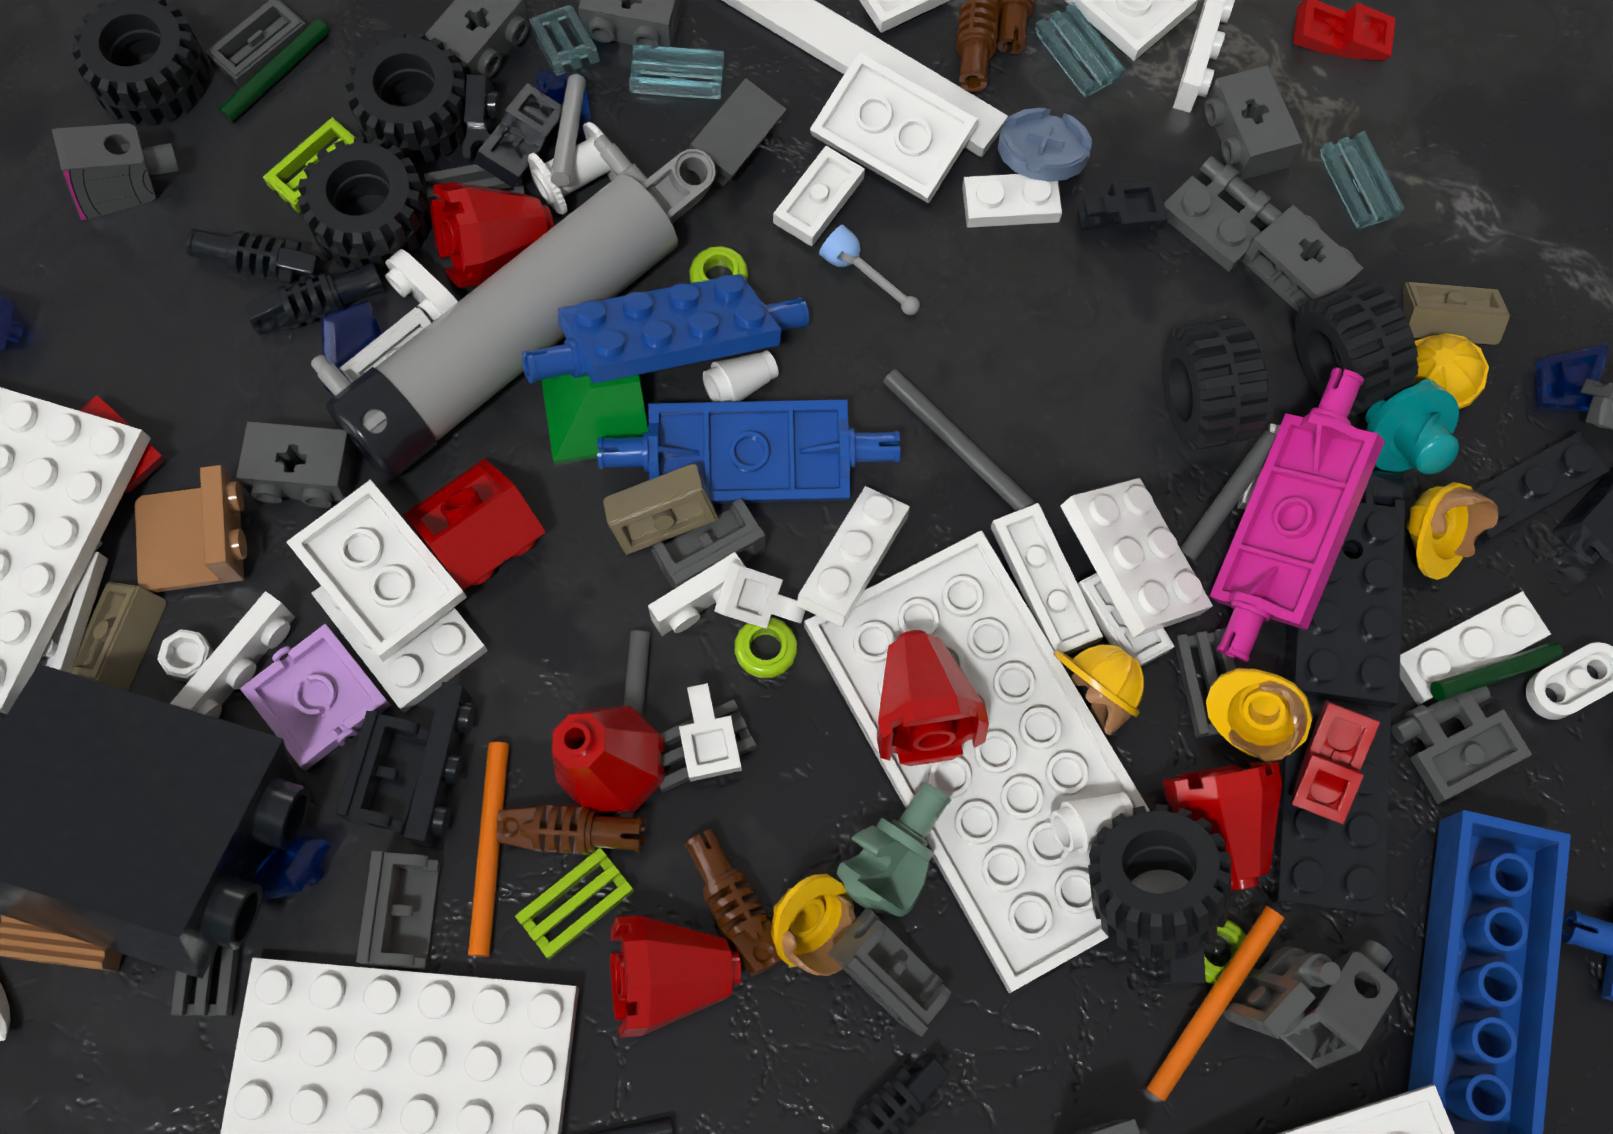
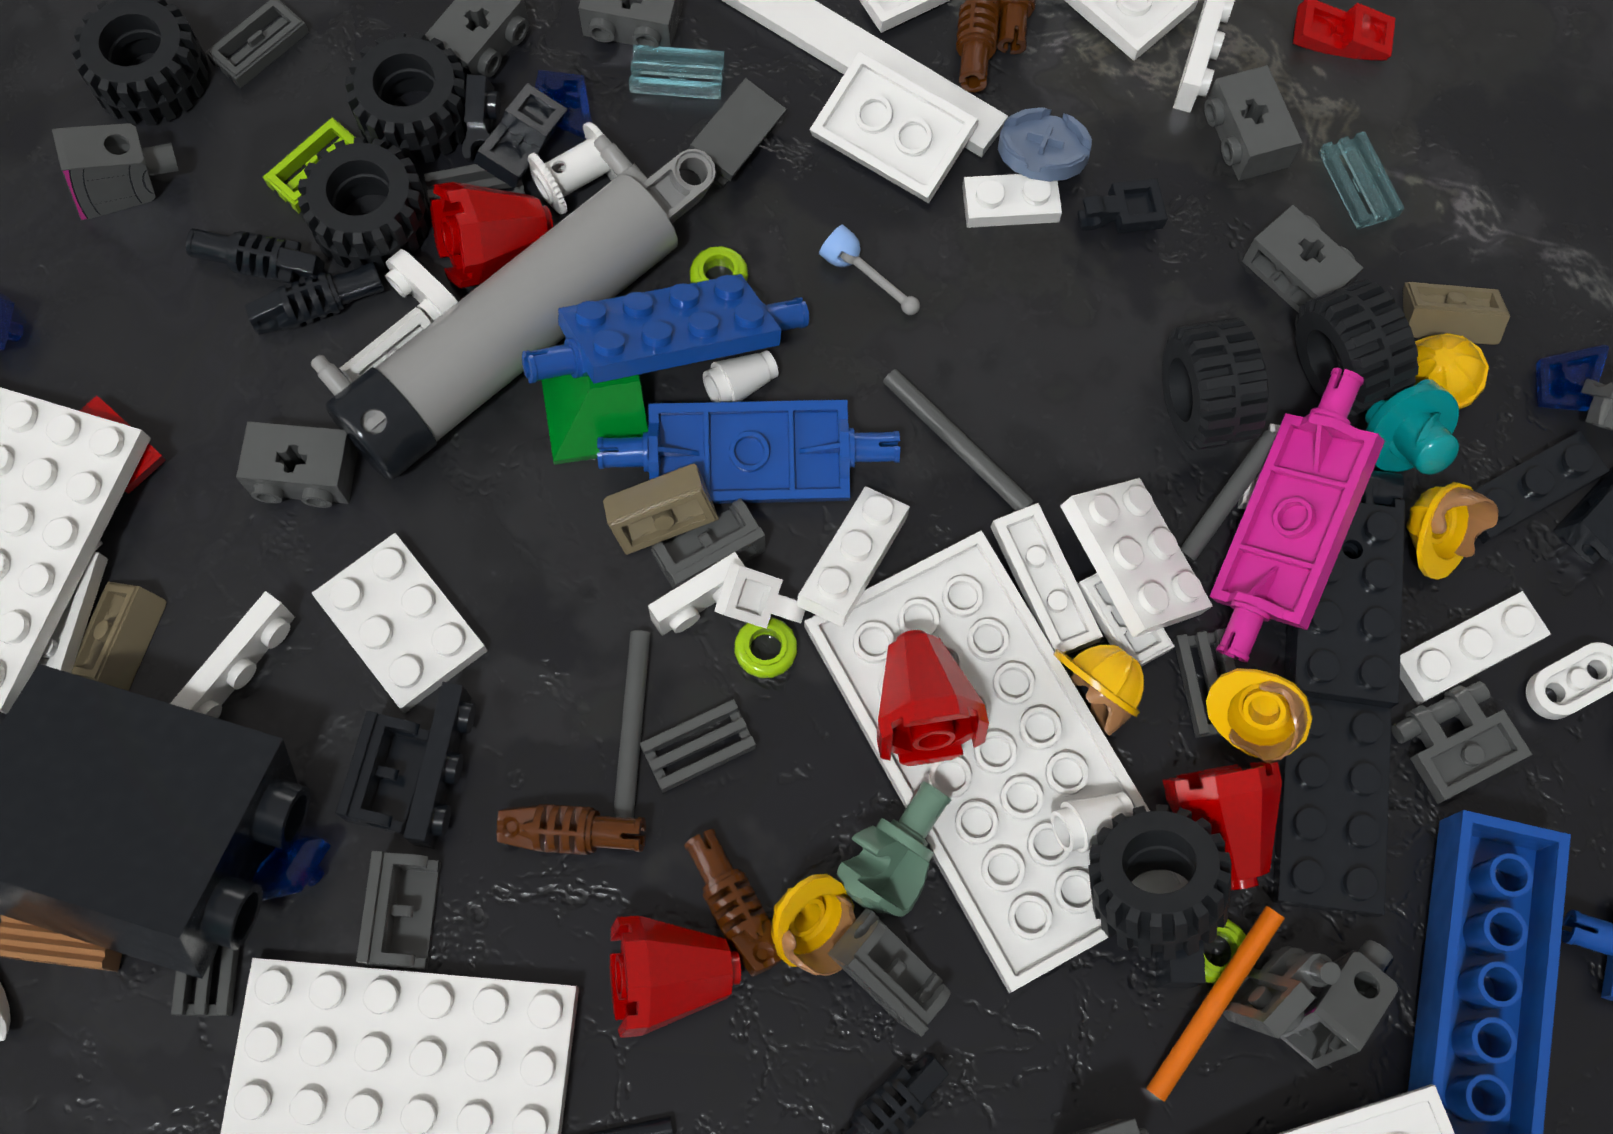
medium nougat bracket [135,465,247,593] -> none
white tile [157,629,214,682] -> none
dark green bar [218,18,330,123] -> none
lavender plate [240,624,391,771] -> none
white plate [287,480,467,662] -> none
clear blue piece [321,301,381,392] -> none
red slope [403,458,546,590] -> none
orange bar [468,742,509,957] -> none
lime tile [515,848,634,960] -> none
clear light blue tile [529,5,600,76] -> none
light grey bar [550,74,586,187] -> none
red cone [552,705,665,815] -> none
white plate [679,683,742,782] -> none
white plate [773,146,865,247] -> none
clear light blue tile [1034,2,1125,98] -> none
dark grey plate [1164,156,1283,272] -> none
red slope [1290,700,1380,824] -> none
dark green bar [1430,642,1564,701] -> none

